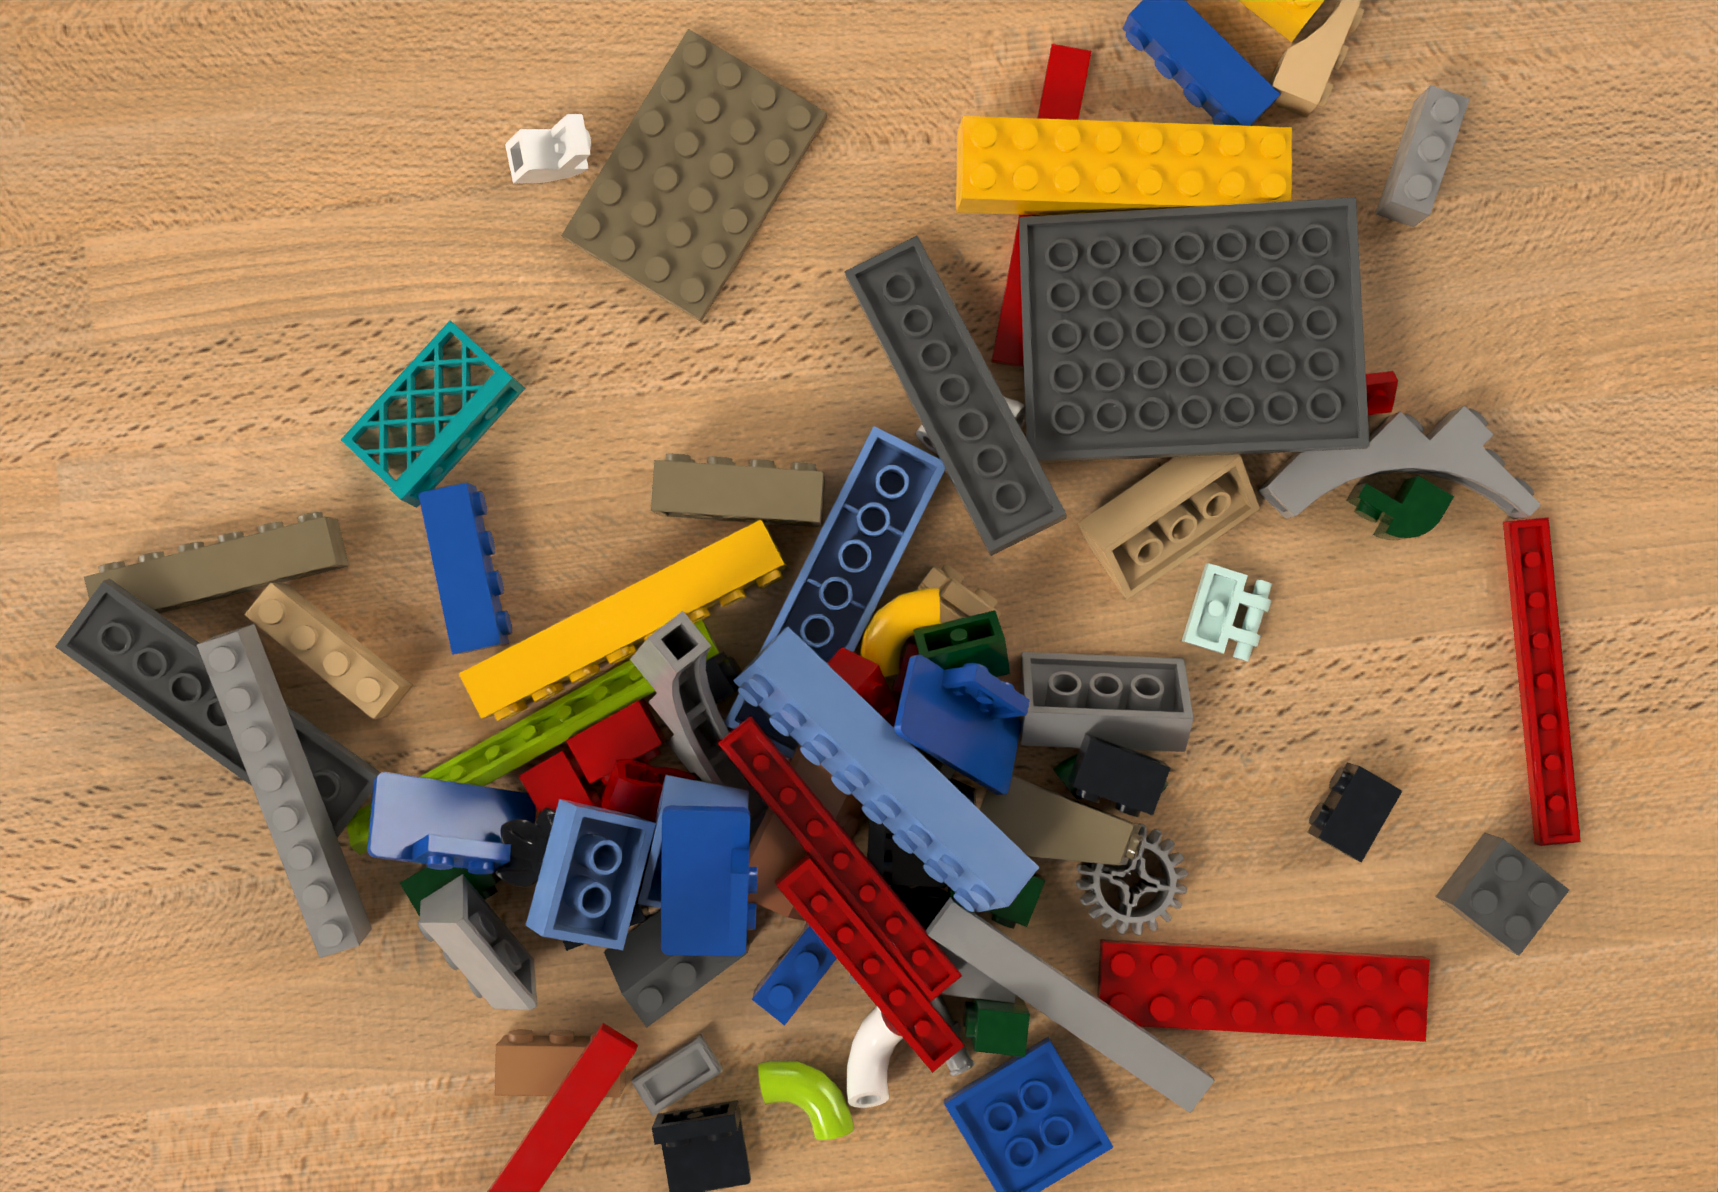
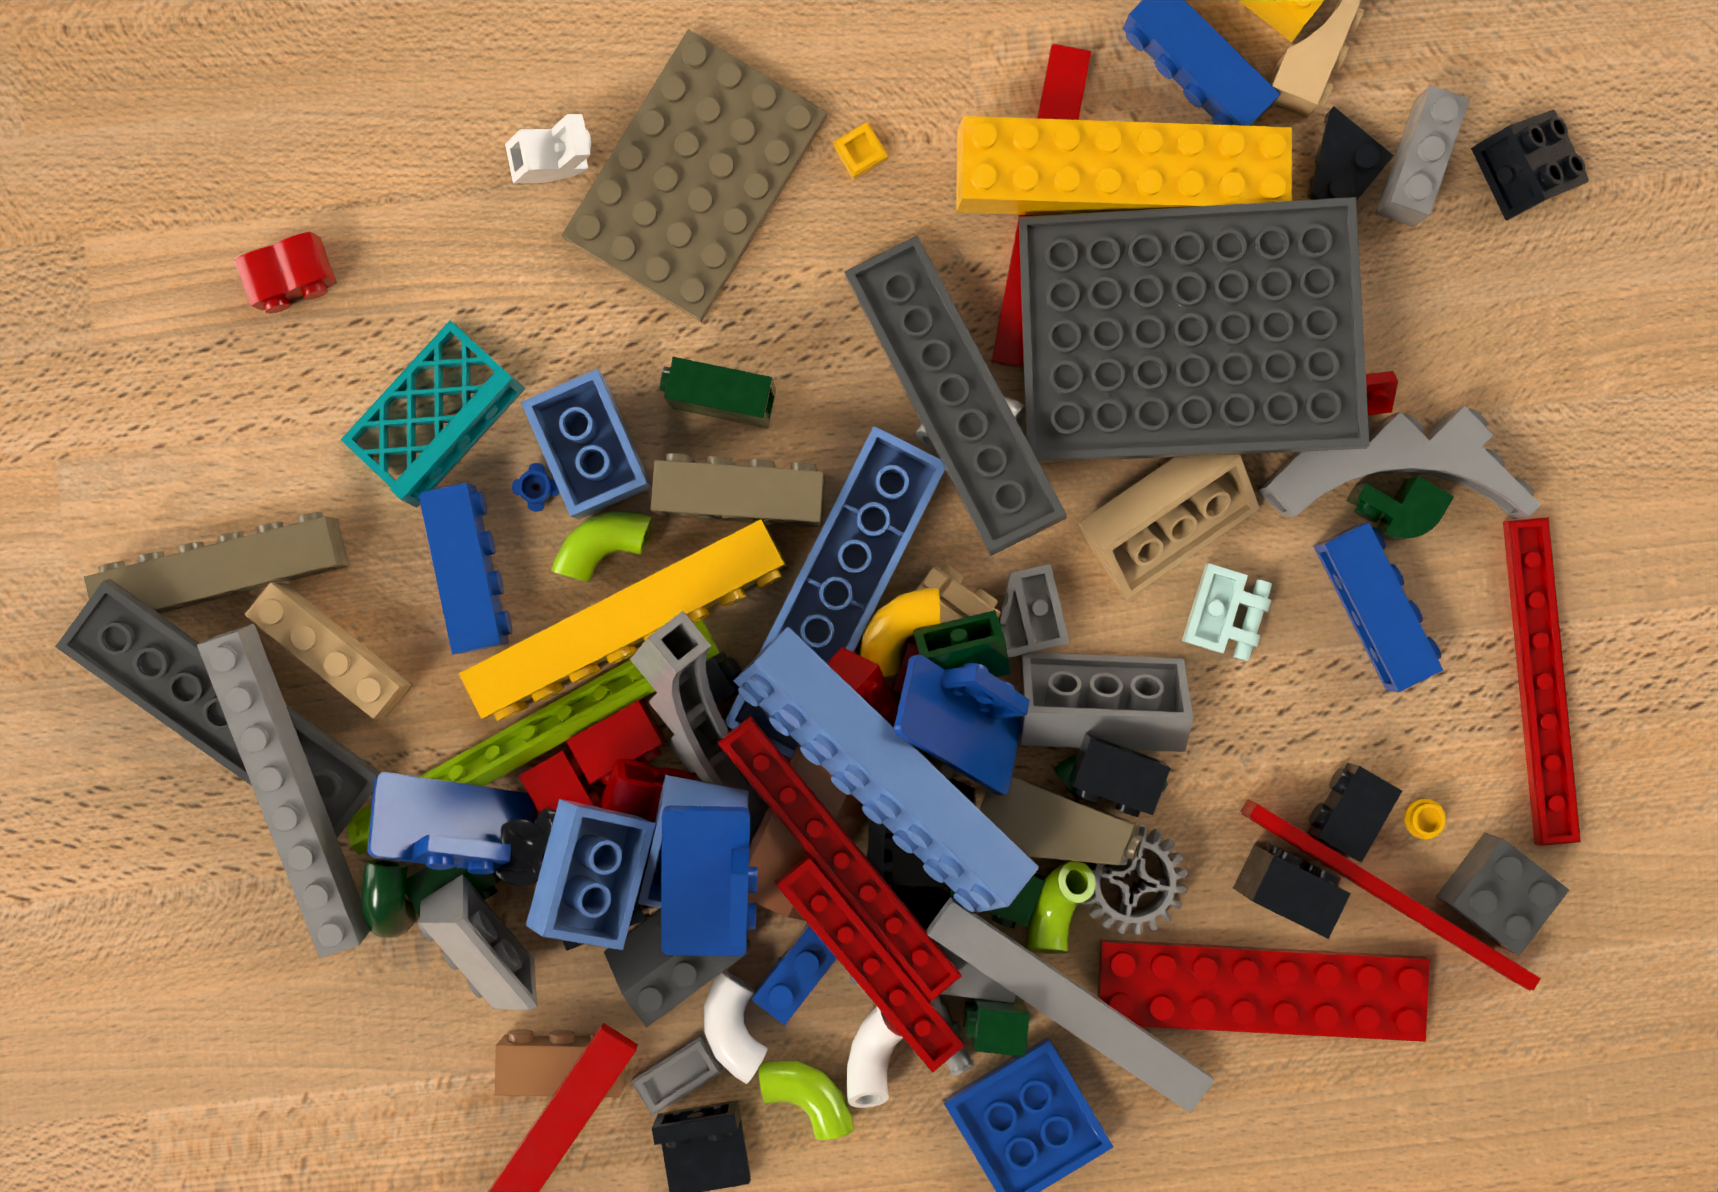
none -> red brick [234,231,337,314]
none -> dark green cylinder [362,859,415,938]
none -> blue plate [512,463,560,512]
none -> medium blue brick [521,369,652,520]
none -> lime cylinder [551,510,654,583]
none -> dark green brick [660,357,776,428]
none -> white cylinder [704,970,768,1084]
none -> yellow tile [833,121,888,180]
none -> light grey wing [999,564,1070,658]
none -> lime cylinder [1026,861,1096,954]
none -> black brick [1233,843,1351,939]
none -> red tile [1241,799,1541,991]
none -> black wing [1307,106,1394,201]
none -> blue brick [1313,522,1443,692]
none -> yellow plate [1403,798,1446,840]
none -> black bracket [1471,110,1589,221]

